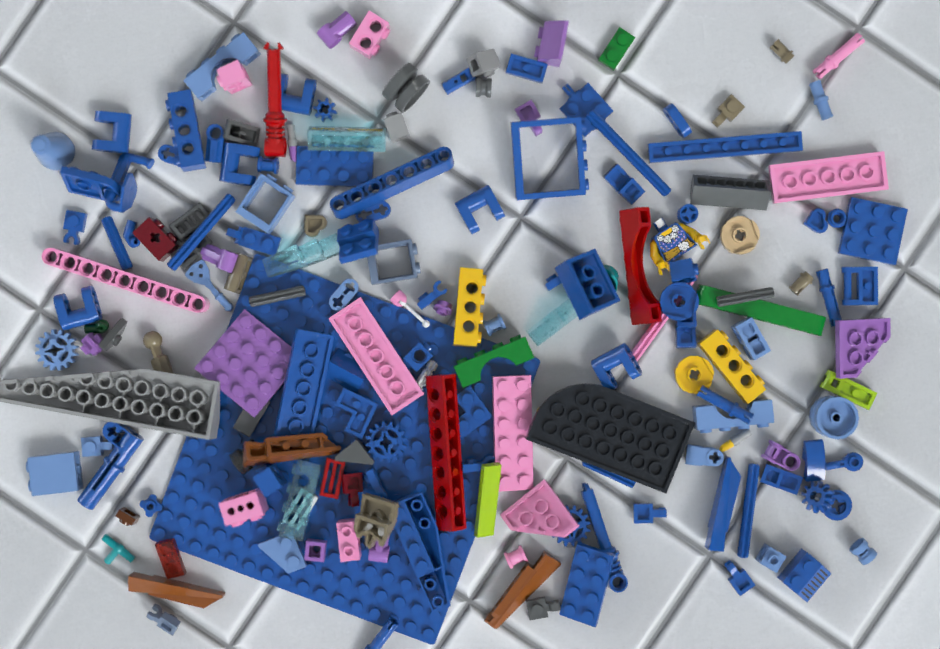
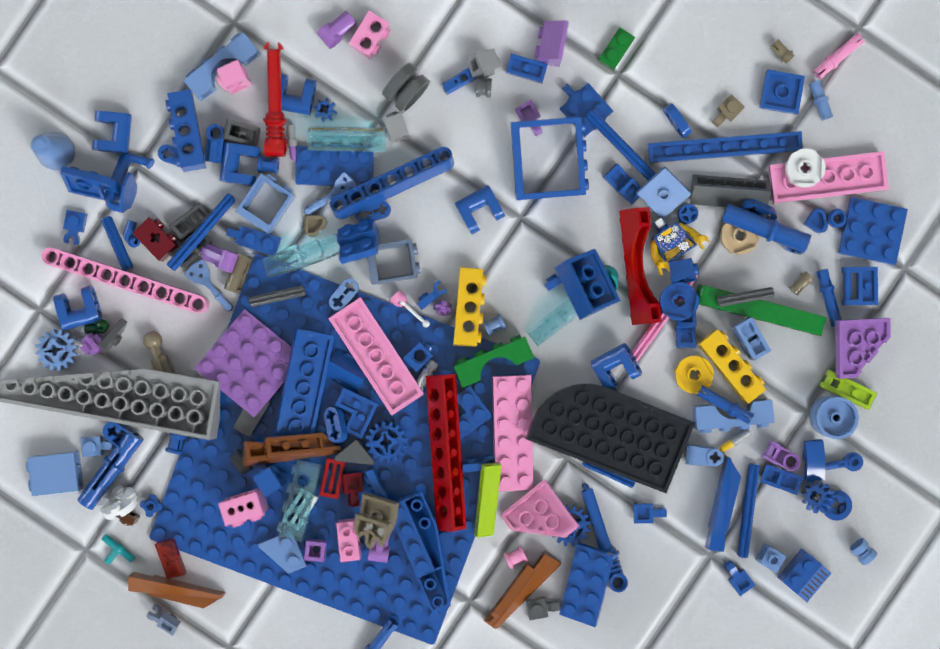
none -> white plate [98,485,138,520]
none -> blue bush [165,433,186,455]
none -> medium blue piece [304,172,357,215]
none -> blue beam [324,407,347,443]
none -> medium blue plate [636,166,691,219]
none -> blue piece [721,204,812,255]
none -> blue beam [742,199,777,221]
none -> blue plate [759,69,805,115]
none -> white plate [785,148,826,188]

